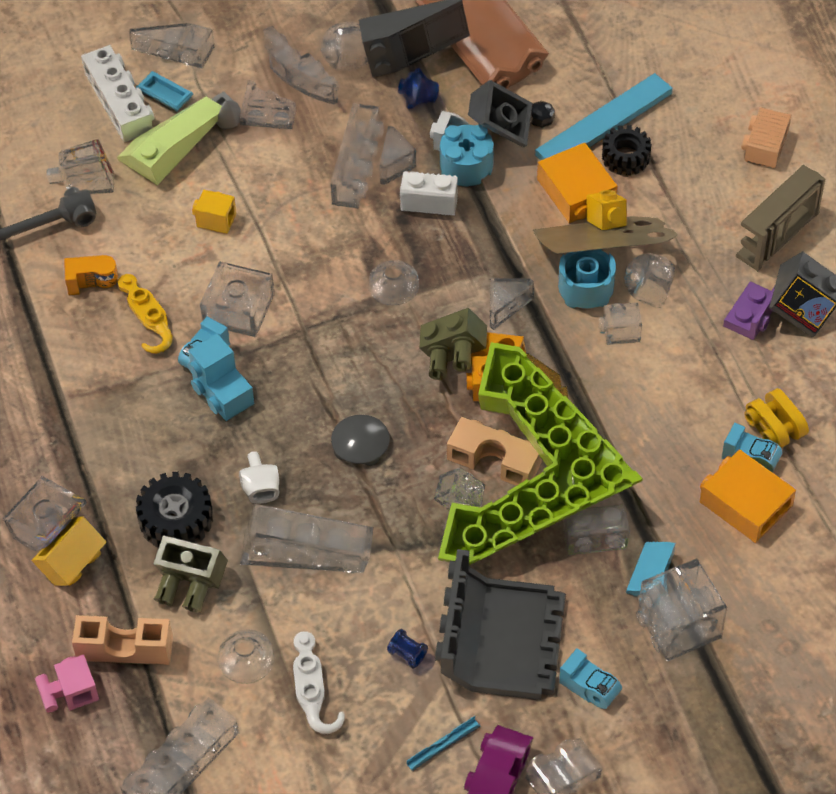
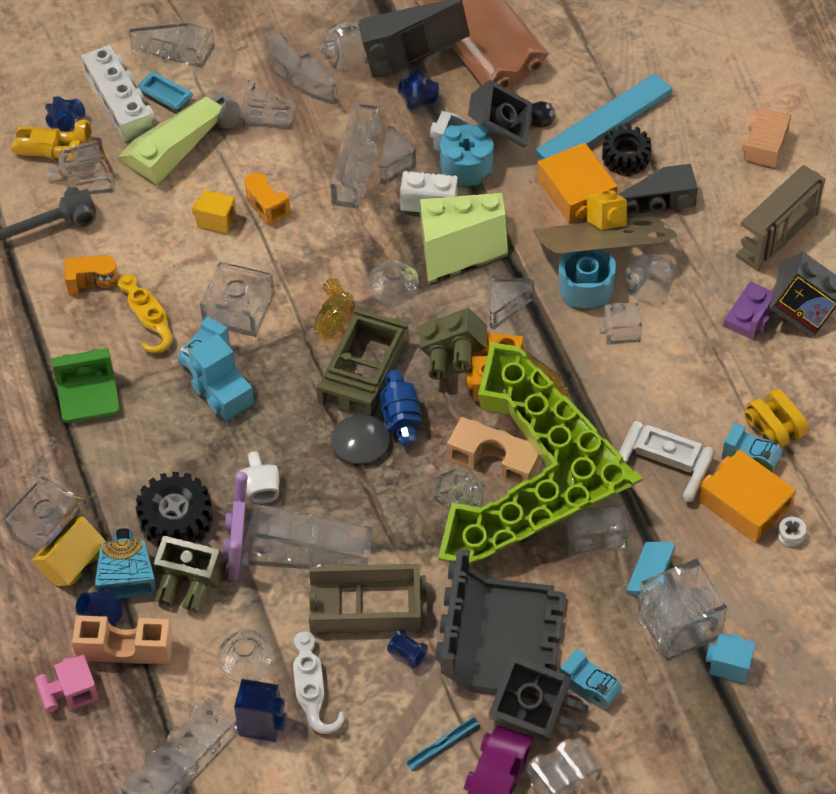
none -> yellow piece [11,119,92,165]
none -> clear blue rock [45,96,85,132]
none -> bright green bracket [51,348,120,423]
none -> clear blue rock [75,586,123,627]
none -> medium azure torso [95,528,157,601]
none -> lavender plate [223,472,248,582]
none -> clear blue brick [234,679,287,742]
none -> light orange leg [244,172,291,225]
none -> dark tan door [309,564,427,635]
none -> clear yellow arm [312,278,355,338]
none -> olive door [317,308,409,417]
none -> blue piece [380,370,423,447]
none -> yellowish green wedge [420,193,508,285]
none -> dark grey hinge [489,655,589,742]
none -> dark grey slope [618,164,698,215]
none -> white plate [619,421,716,502]
none -> medium azure brick [706,633,756,684]
none -> white bush [777,517,806,547]

